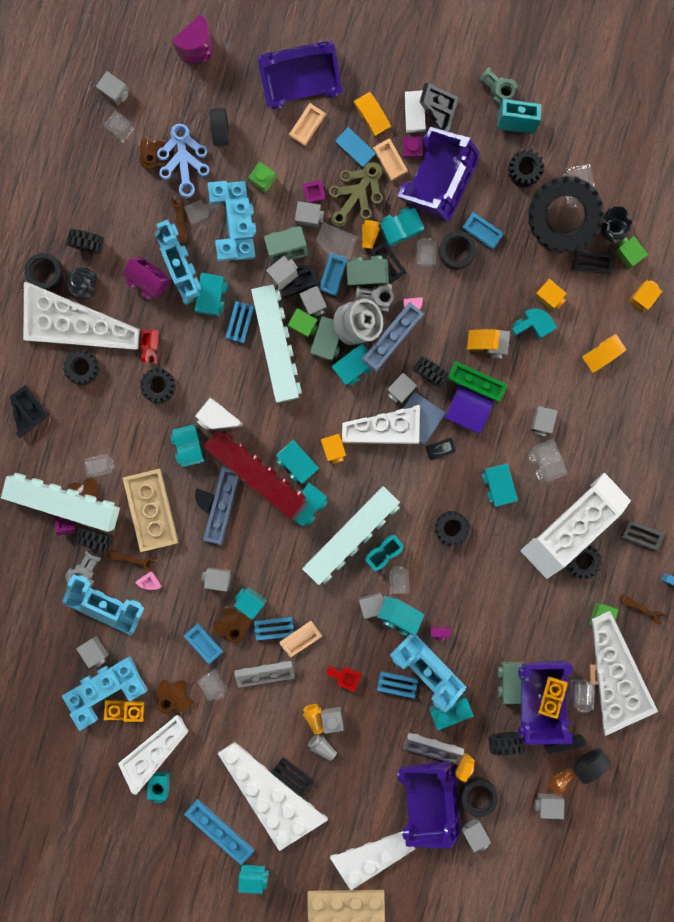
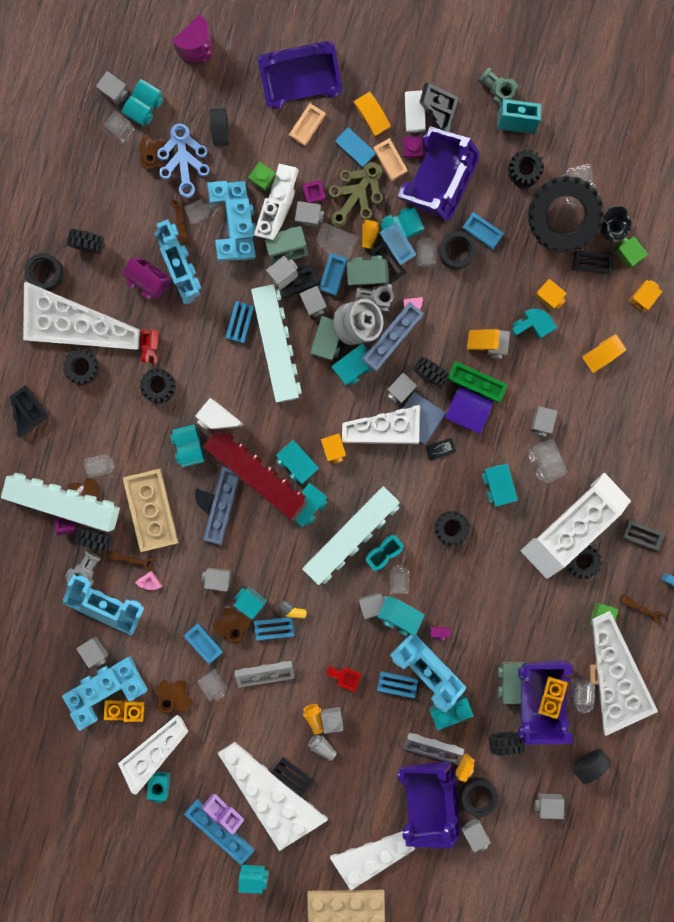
black hair [67,267,97,300] -> none
teal brick [194,273,228,317] -> none
light nougat tile [280,621,322,658] -> none
bright green brick [288,308,319,339] -> none
black tile [544,734,586,754] -> none
clear orange cone [547,768,576,796] -> none
none -> teal brick [121,79,163,127]
none -> medium lavender slope [201,794,244,835]
none -> white slope [254,164,299,240]
none -> arm [278,601,306,619]
none -> dark azure tile [380,222,417,265]

